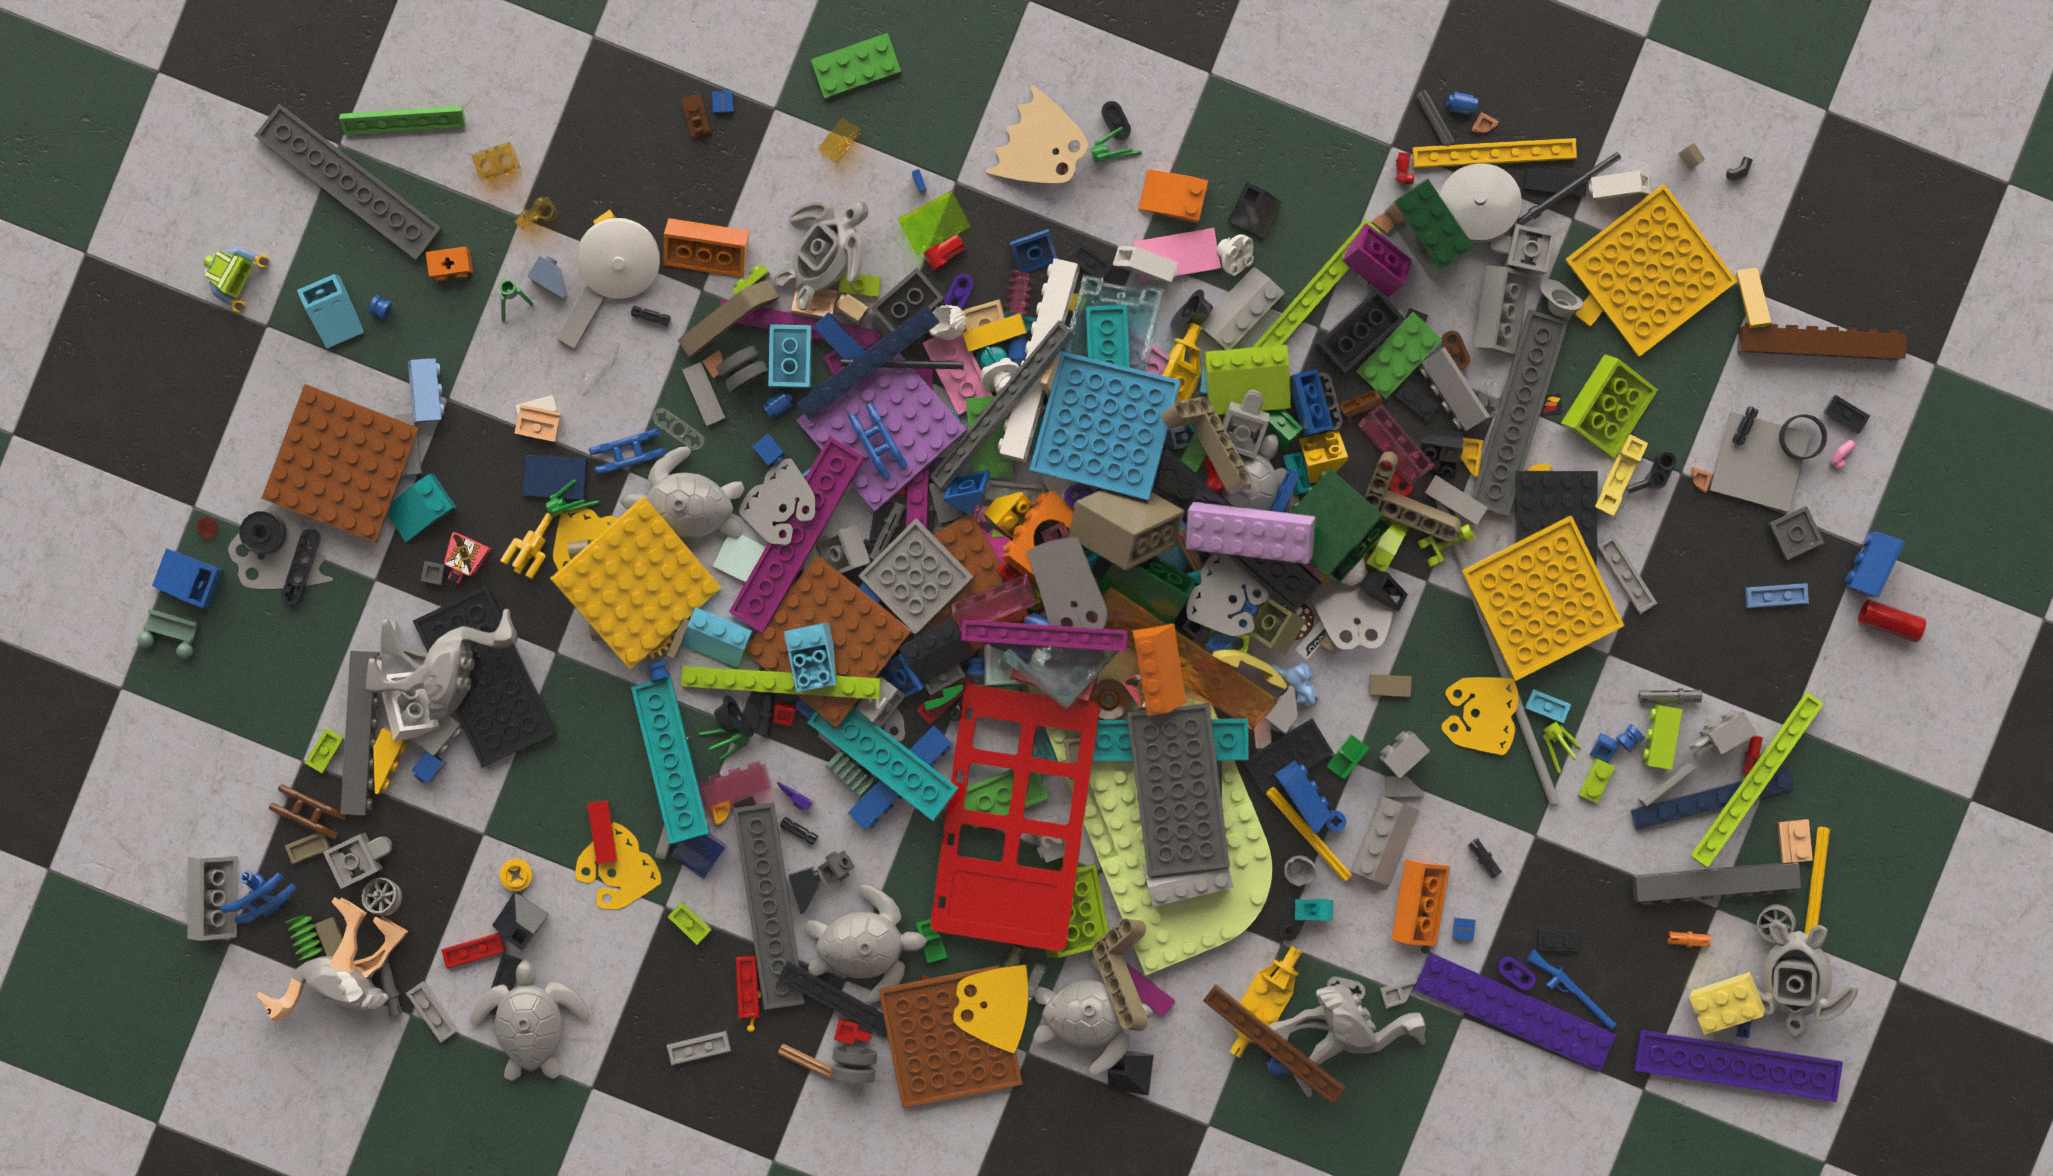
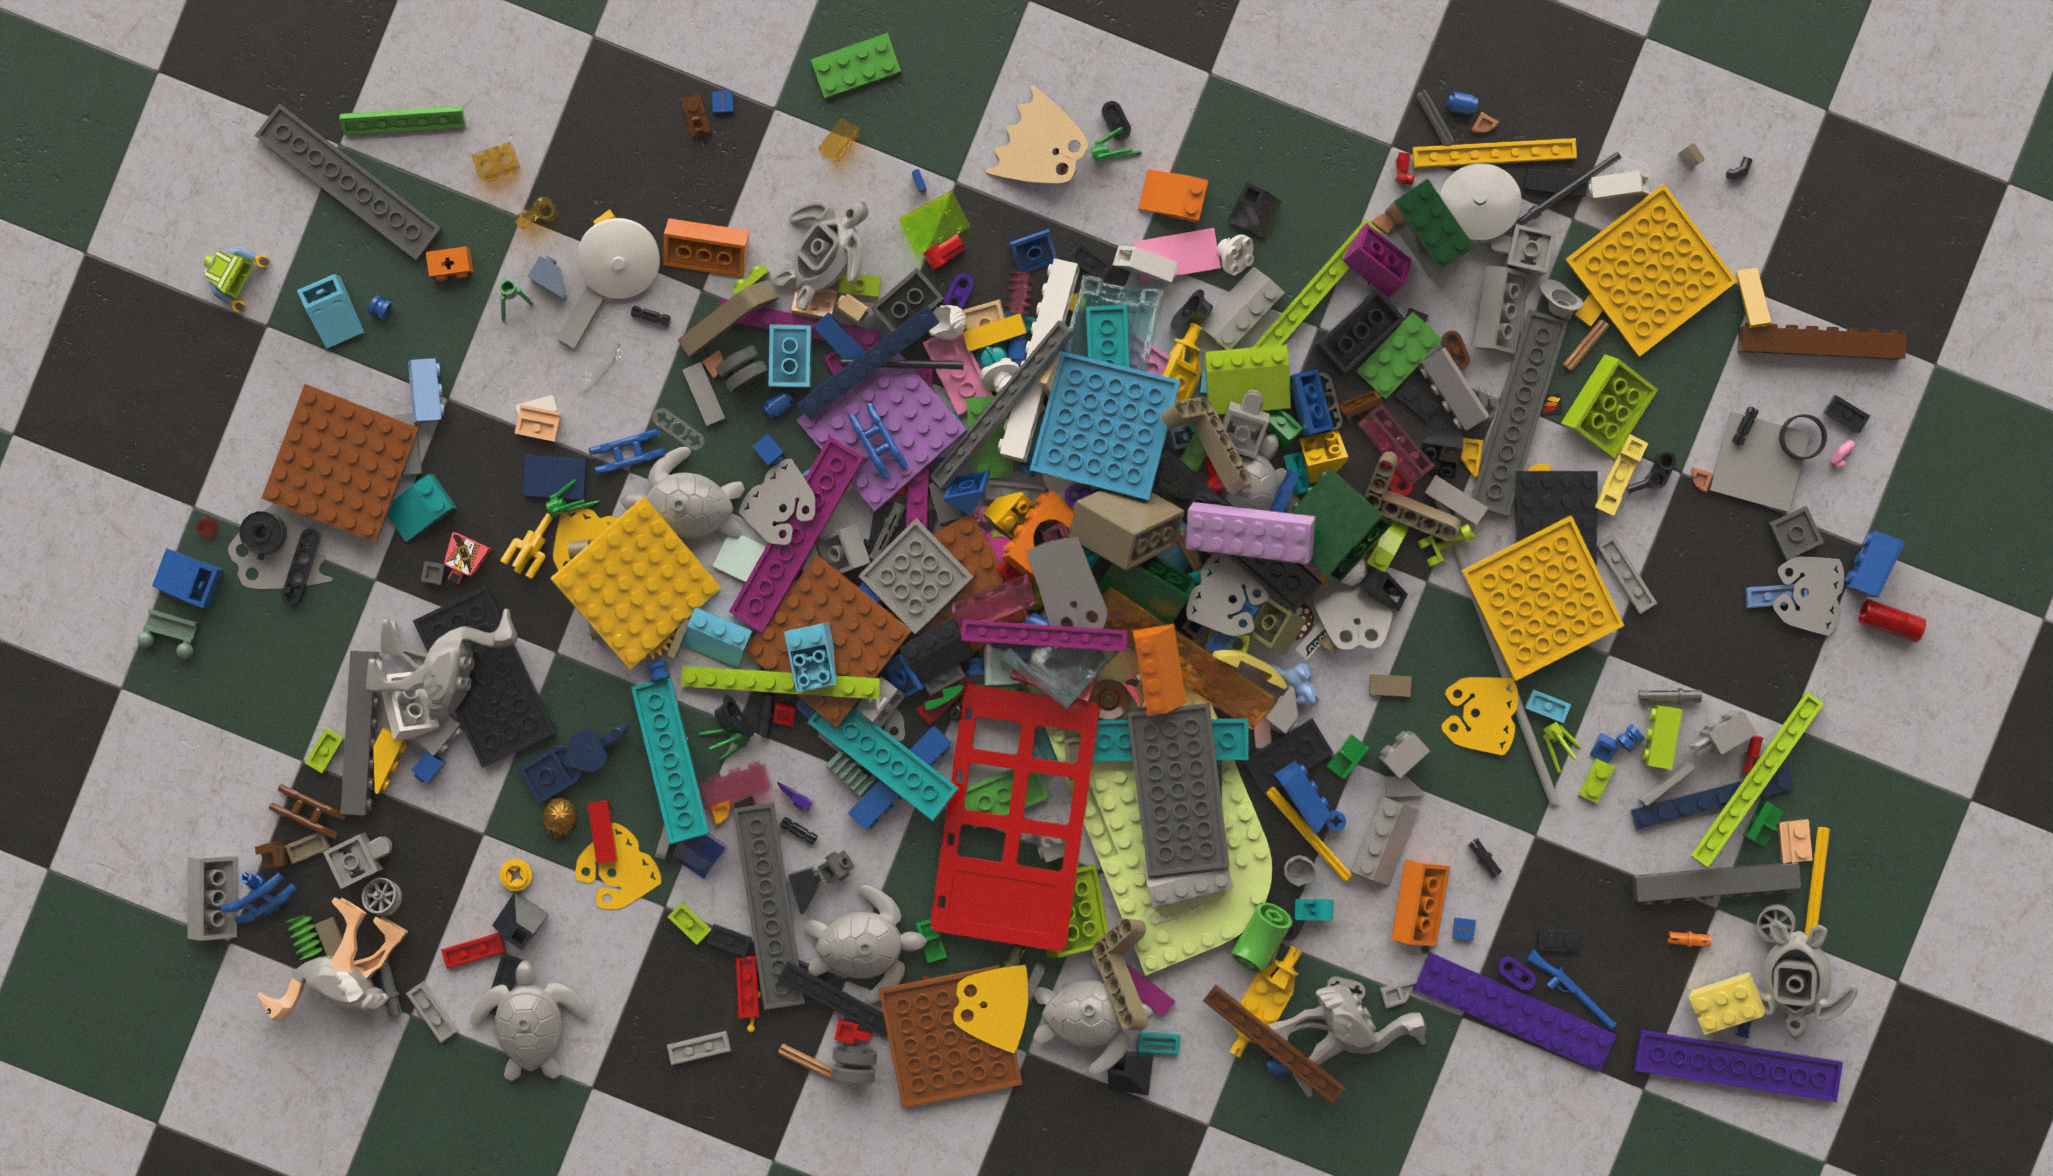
none -> reddish brown panel [255,840,289,869]
none -> dark blue plate [519,725,630,804]
none -> pearl gold hair [541,798,577,838]
none -> black plate [707,923,752,957]
none -> blue wheel [1016,453,1036,478]
none -> teal tile [1138,1031,1180,1055]
none -> clear beam [1144,896,1203,924]
none -> bright green brick [1230,902,1292,974]
none -> medium nougat axle [1563,320,1609,371]
none -> green panel [1742,800,1783,847]
none -> light grey piece [1773,556,1844,636]

